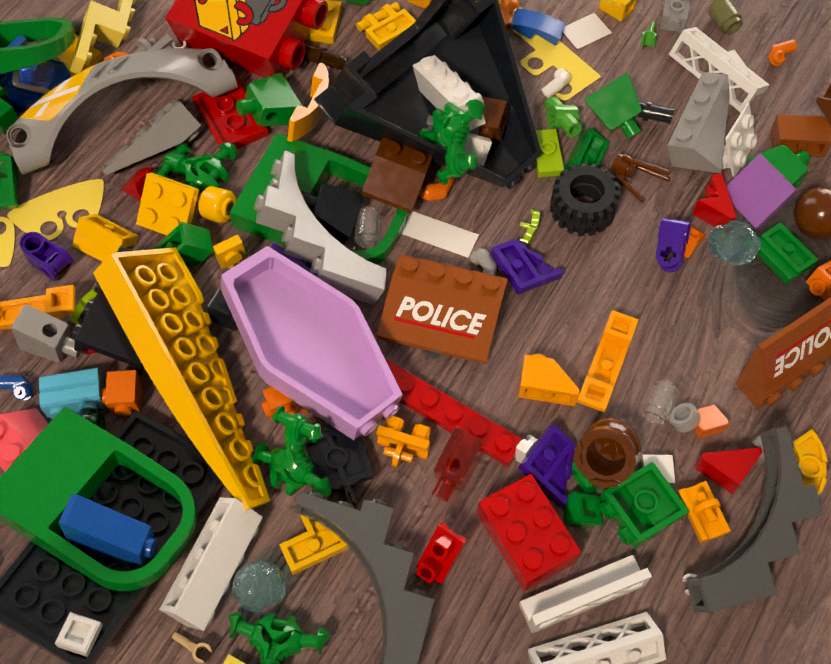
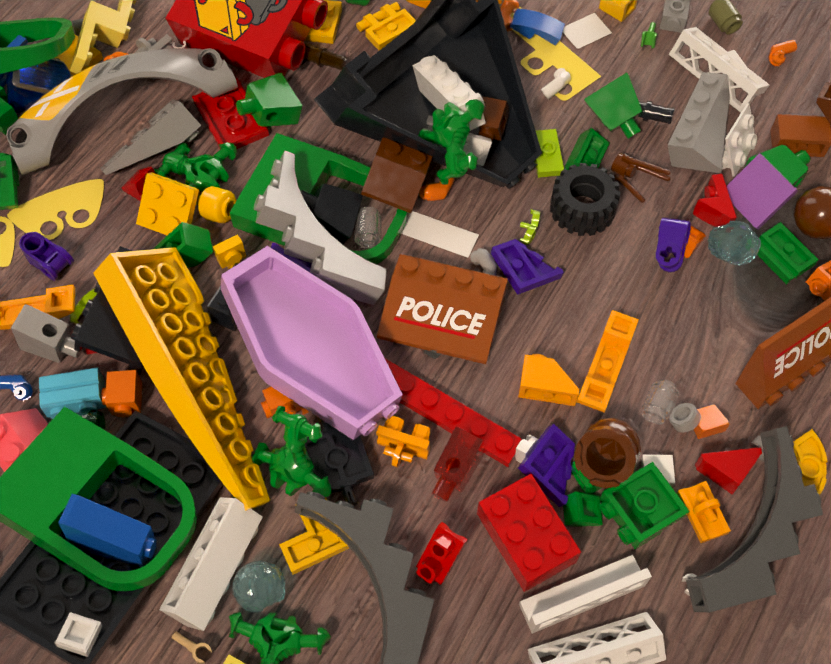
yellow panel [72,214,139,262] -> none
light orange slope [287,63,329,142] -> none
bright green axle [544,97,582,137] -> none

